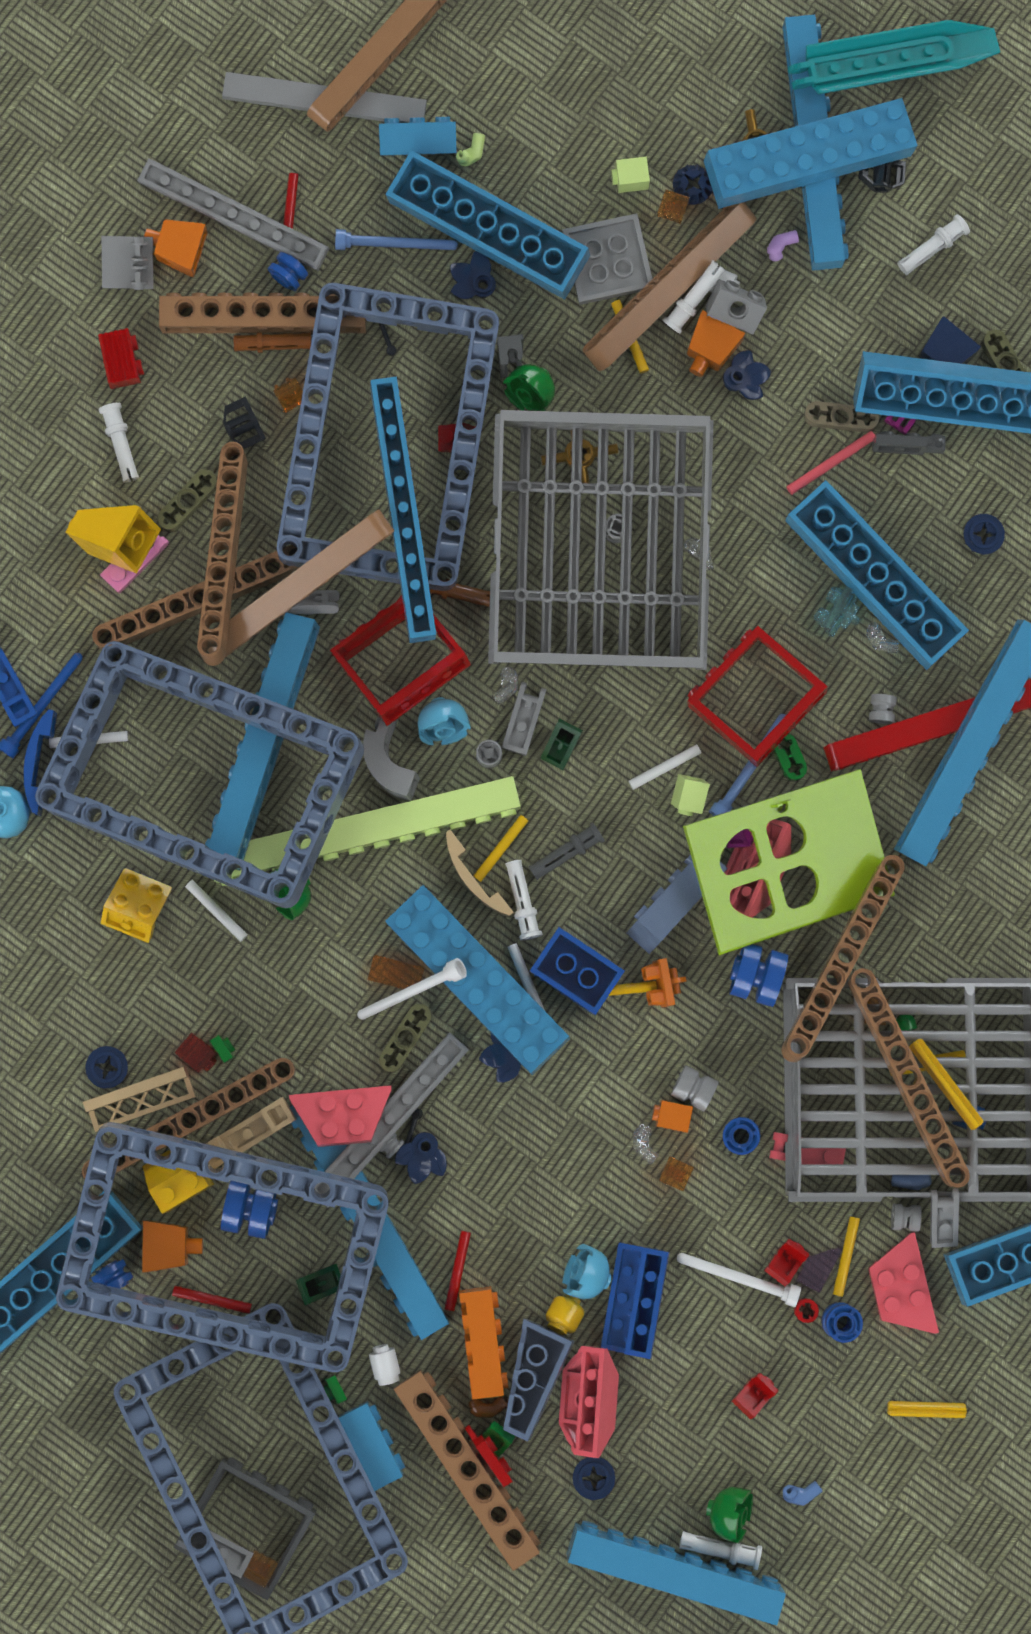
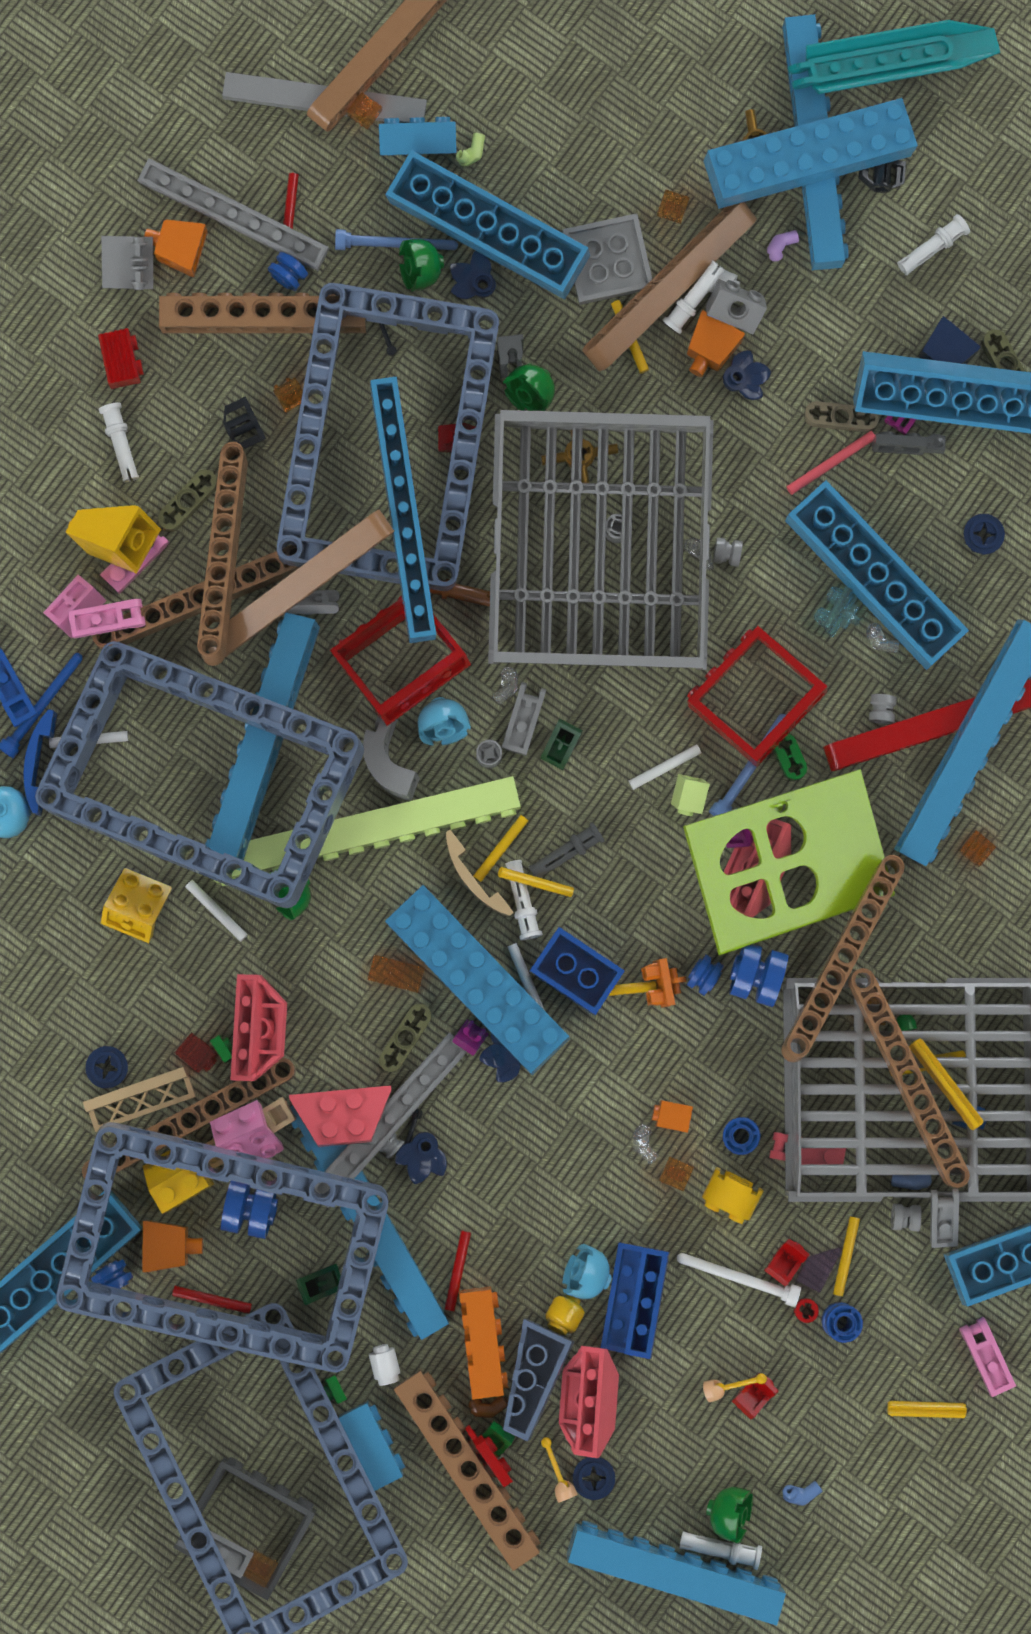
dark orange pin [234,332,311,353] -> none
white piece [357,958,467,1020] -> none
yellowish green brick [611,156,650,193] -> none
sand blue wedge [626,855,728,954] -> none
light grey wheel [671,1065,719,1112] -> none
dark blue gear [673,164,712,205] -> none
coral wing [868,1232,939,1334] -> none
none -> bright pink hinge [43,575,107,639]
none -> bright pink plate [68,599,146,639]
none -> bright pink bracket [210,1100,284,1158]
none -> coral wedge [230,974,287,1081]
none -> clear orange tile [347,92,383,130]
none -> green cylinder [399,239,444,292]
none -> magenta tile [452,1019,489,1056]
none -> yellow bar [498,867,574,897]
none -> hinge [541,1437,578,1503]
none -> blue wheel [686,954,724,996]
none -> yellow brick [702,1167,764,1224]
none -> hinge [703,1373,767,1402]
none -> light grey wheel [713,537,743,567]
none -> clear orange tile [958,830,996,867]
none -> bright pink plate [959,1317,1016,1397]

